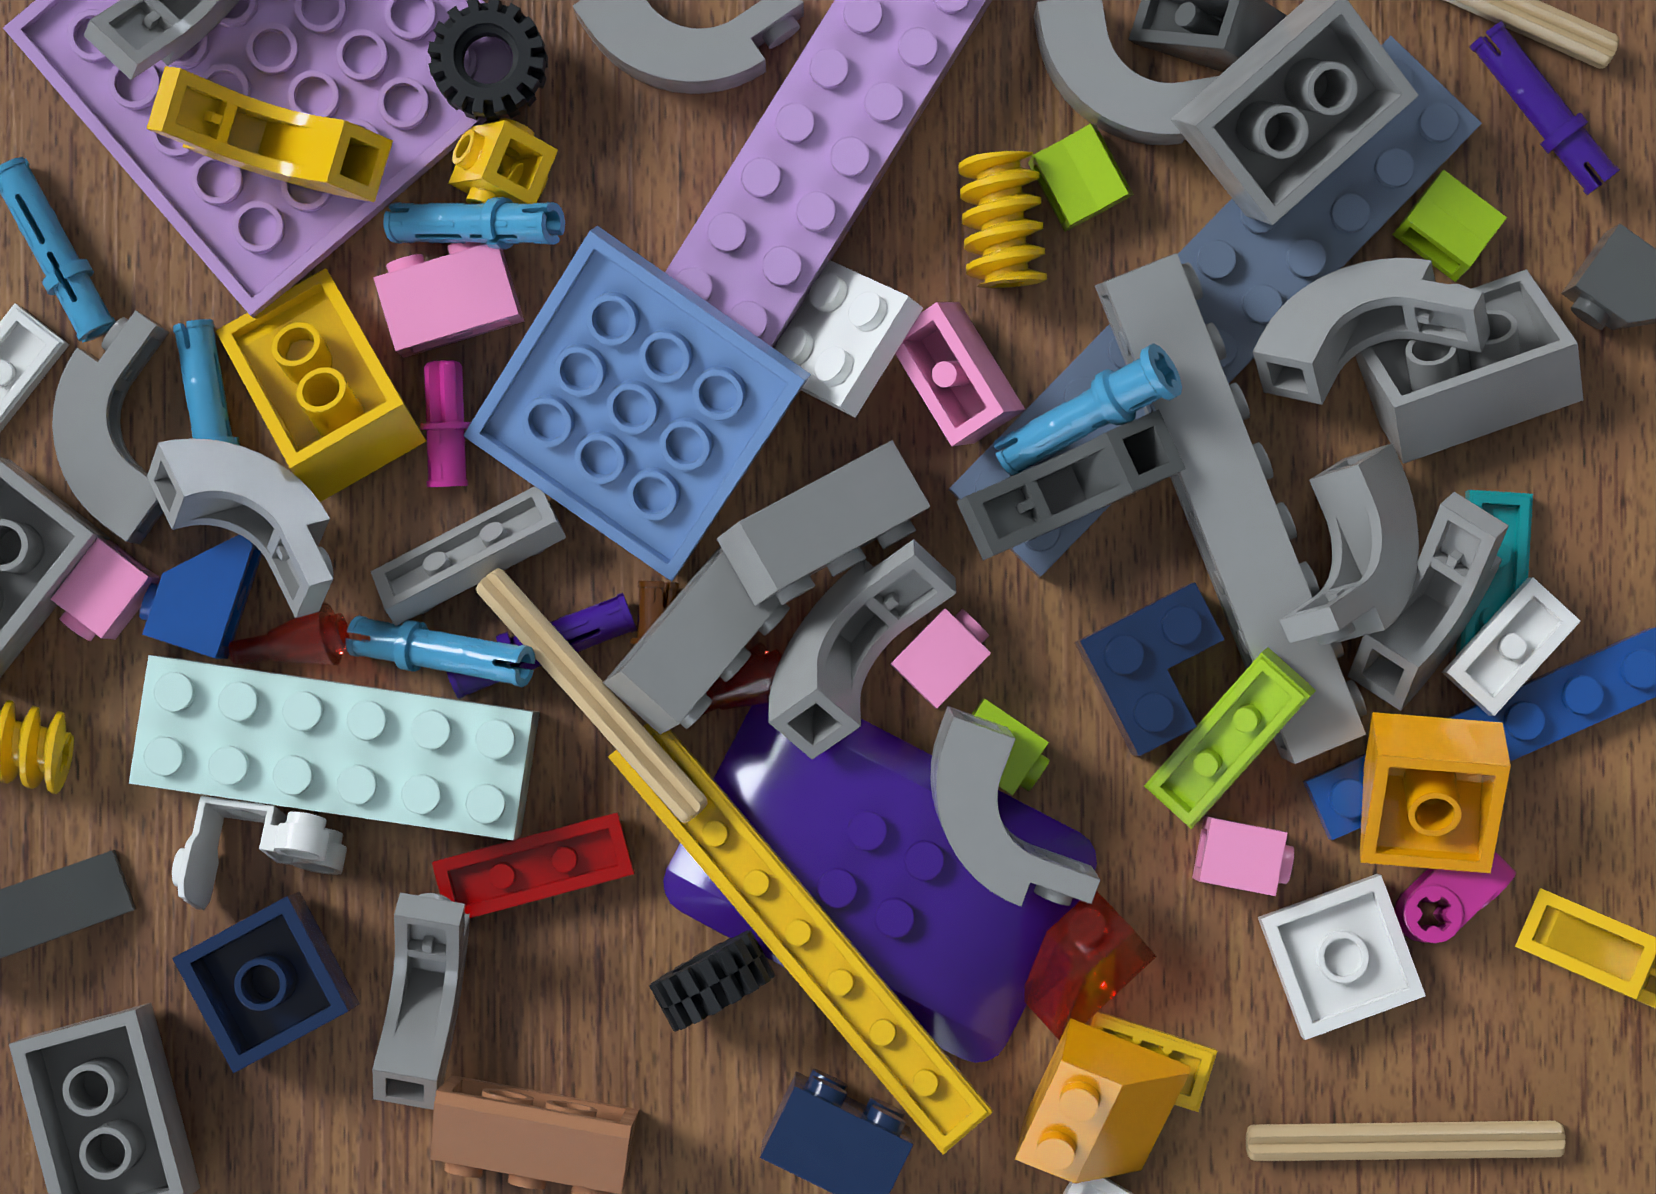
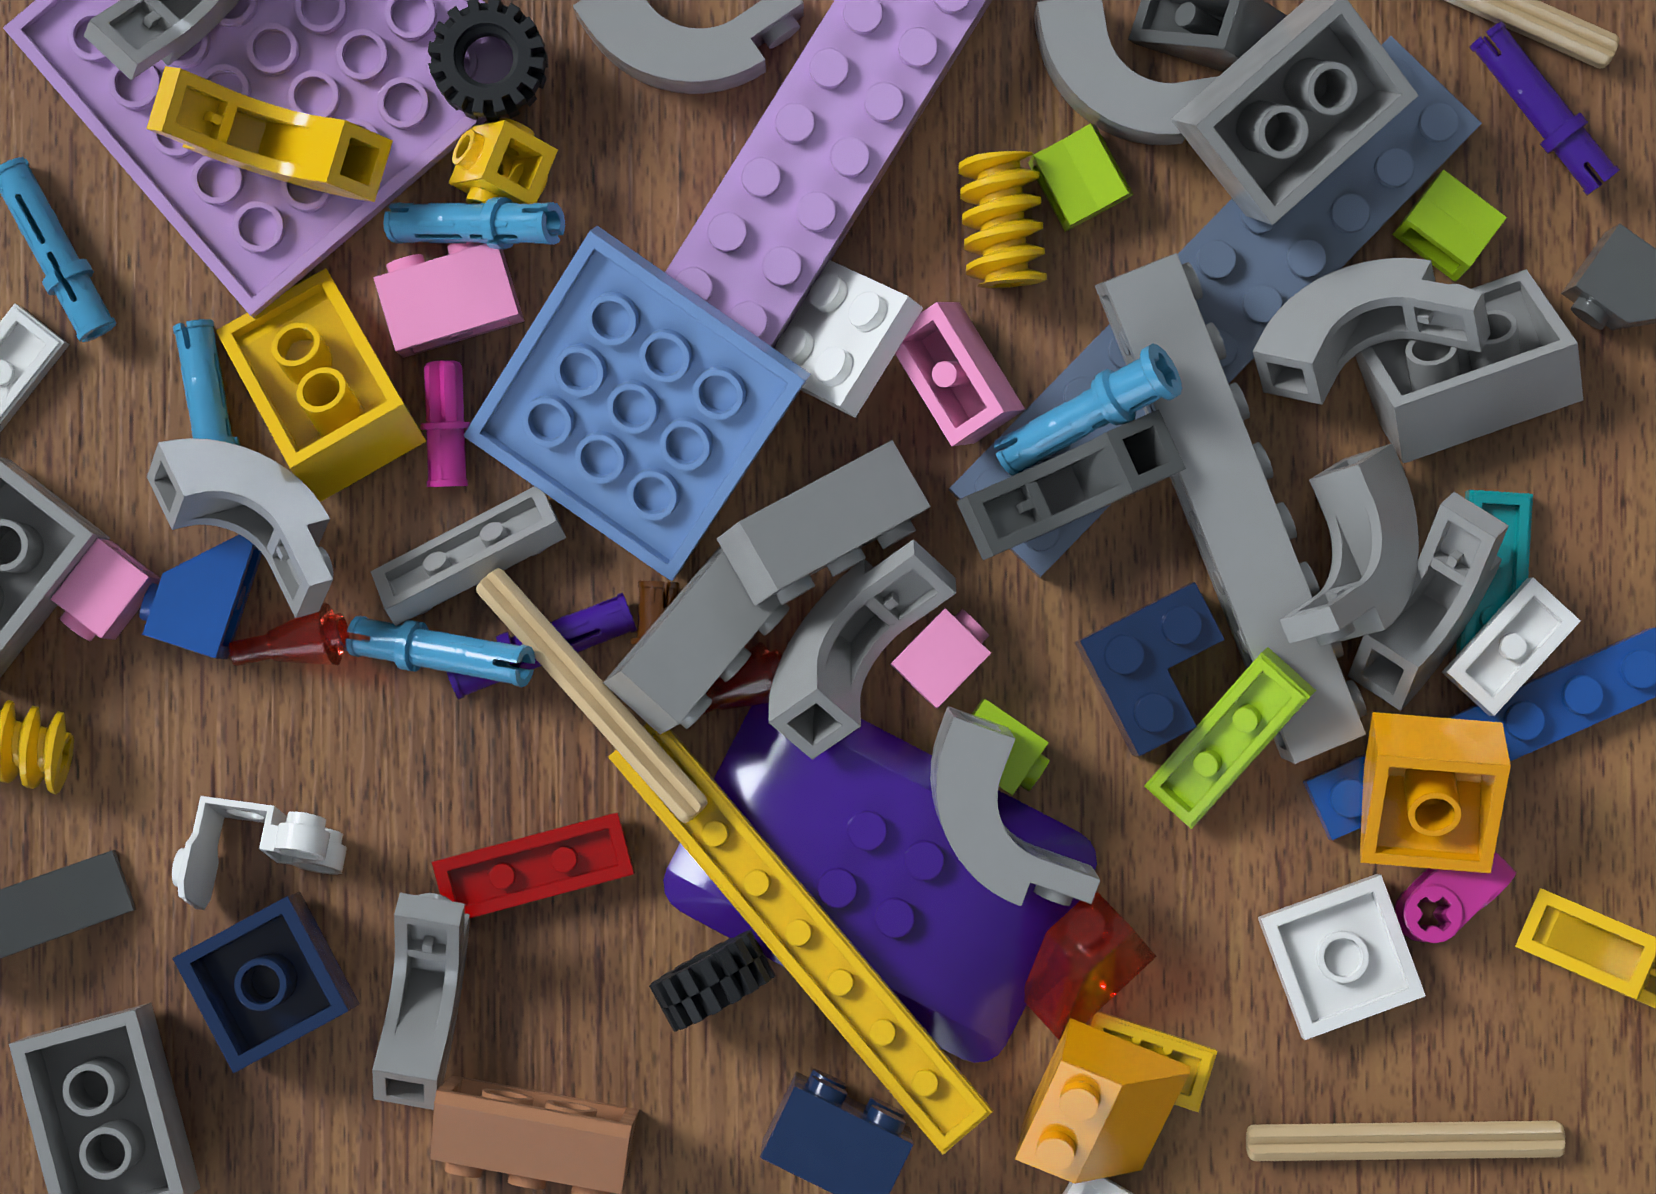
light grey arch [52,310,169,545] -> none
light aqua brick [129,655,540,840] -> none
bright pink brick [1192,816,1294,896] -> none

